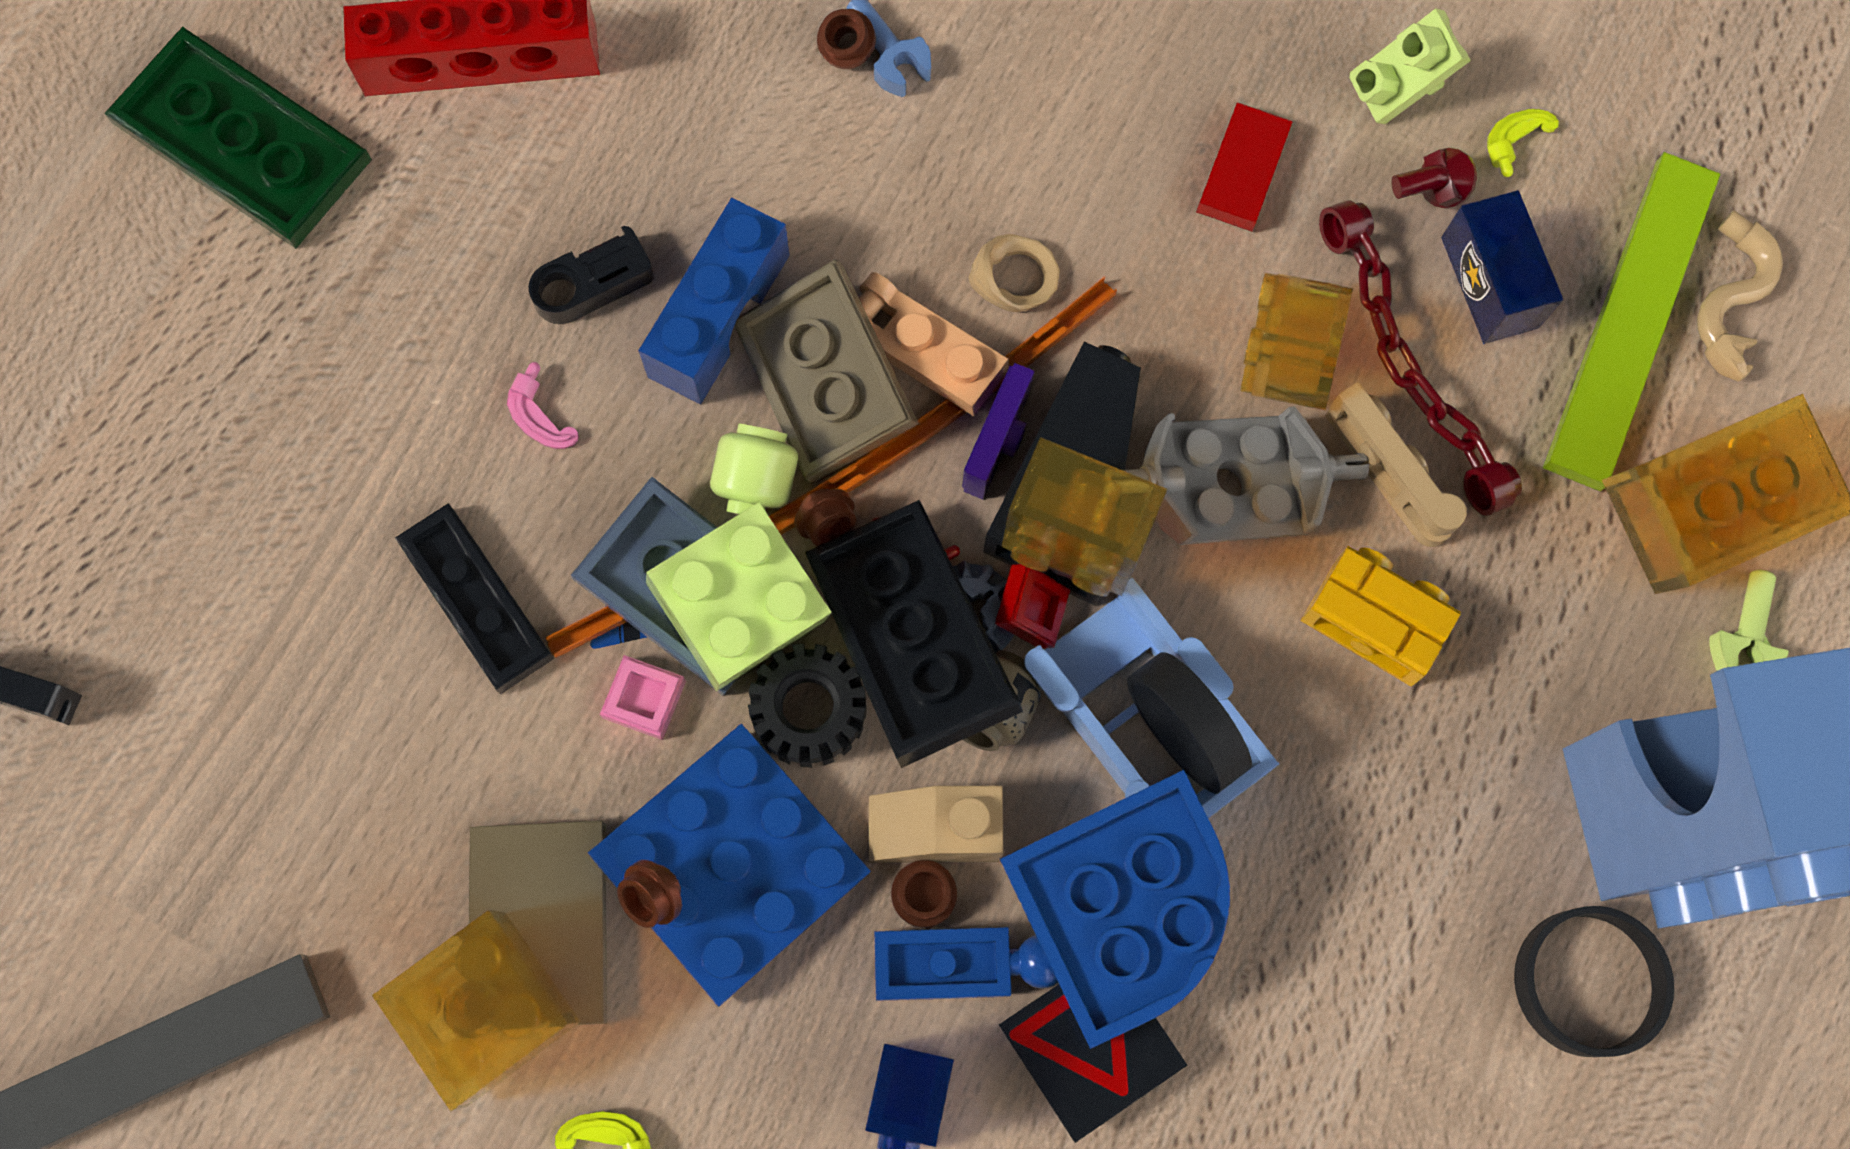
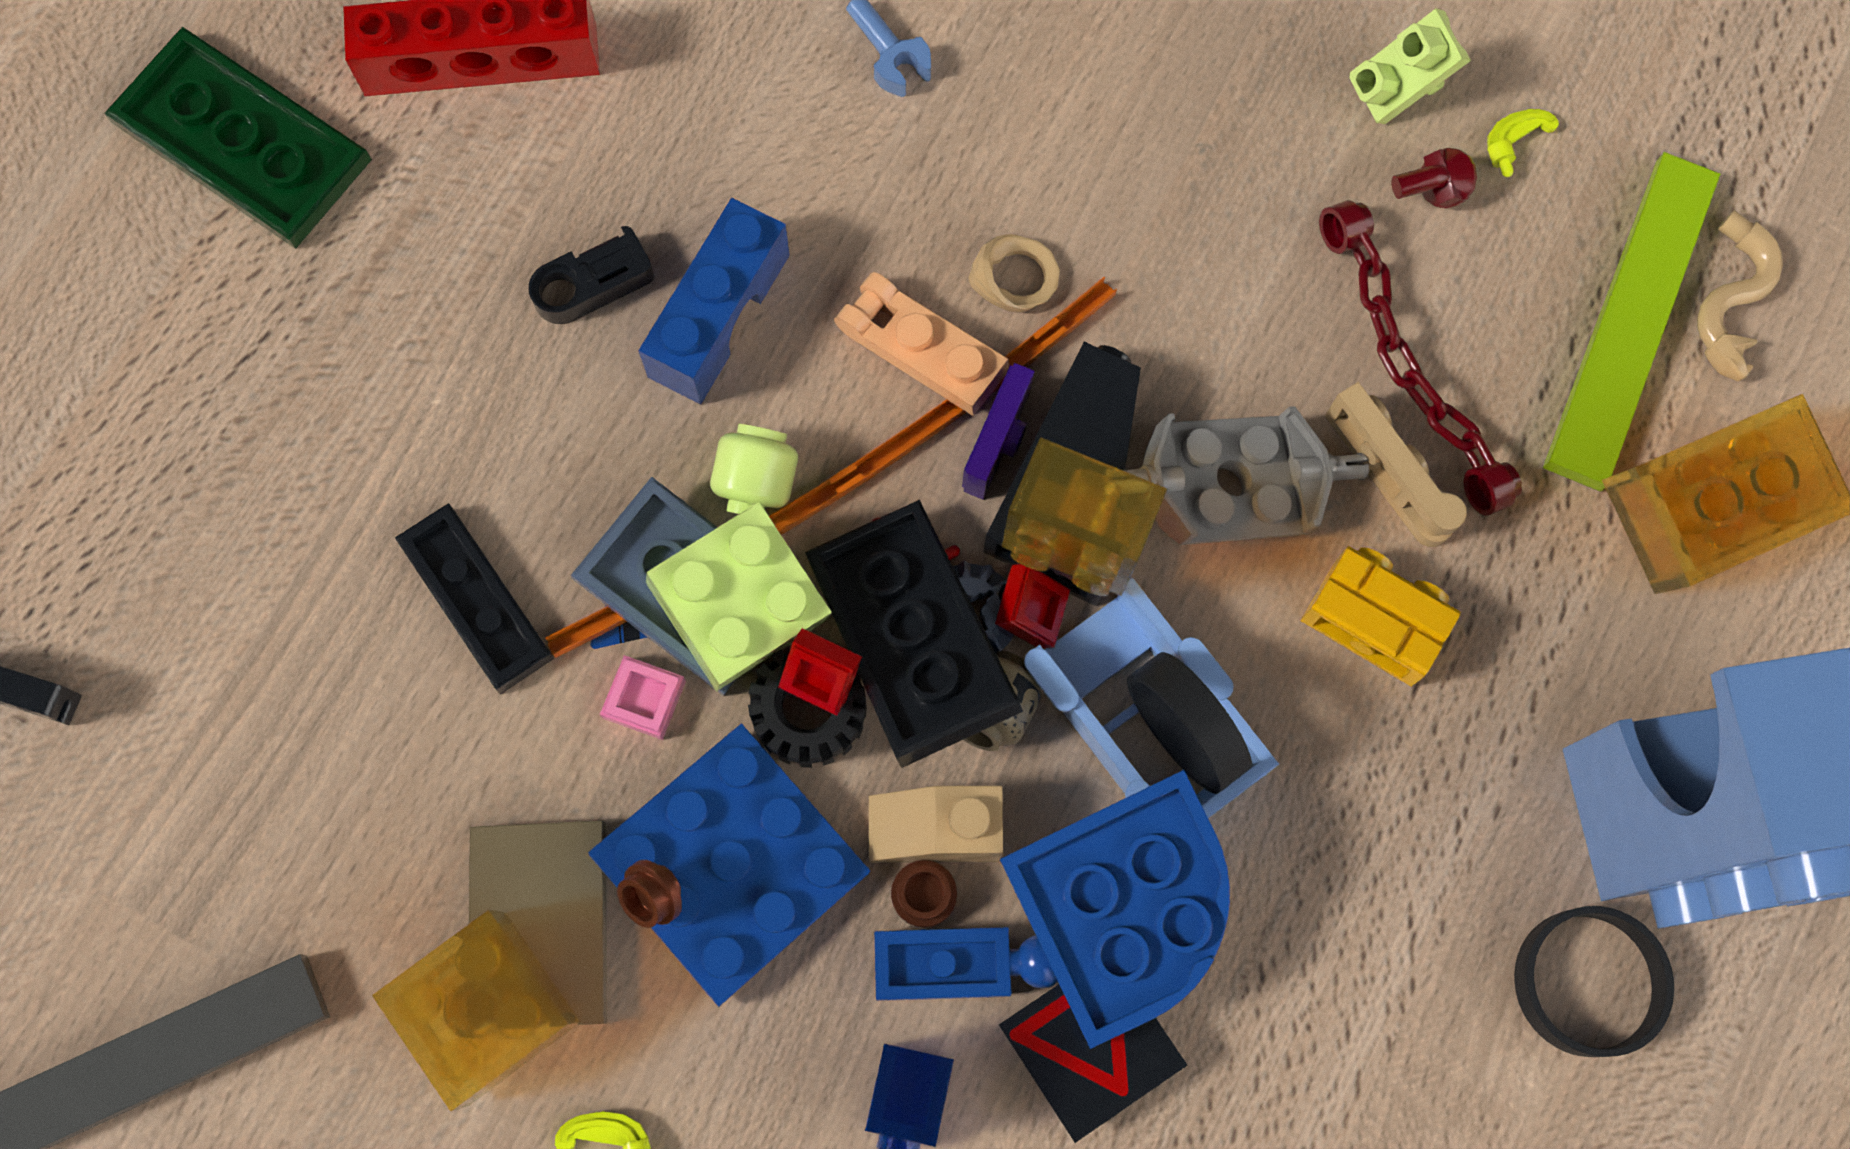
bright pink piece [507,362,579,449] -> none
dark tan tile [734,259,919,484] -> none
copper plate [794,489,856,546] -> none
copper plate [817,9,876,69] -> none
red tile [1196,102,1293,232] -> none
clear yellow brick [1240,272,1353,411] -> none
clear blue brick [1441,190,1564,344] -> none
yellowish green bar [1709,569,1789,671] -> none
none -> red tile [778,628,862,716]

